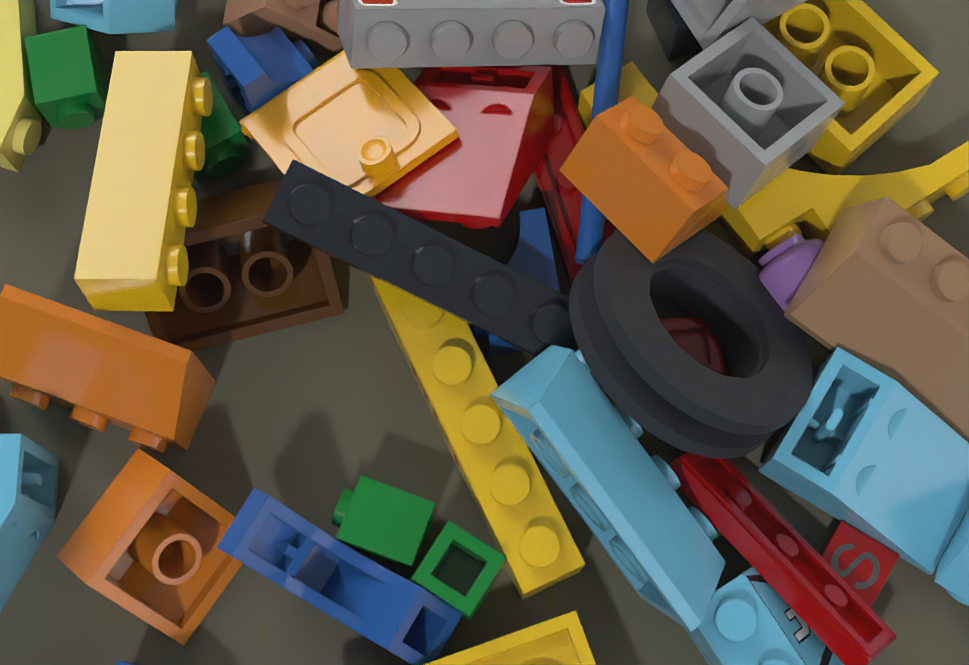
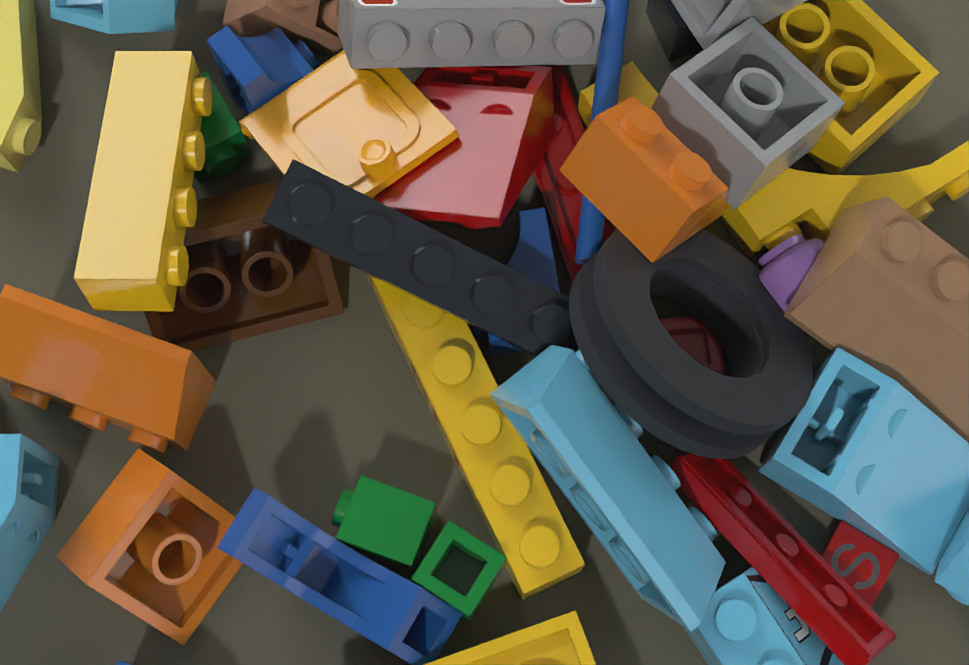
green brick [24,25,108,130] -> none

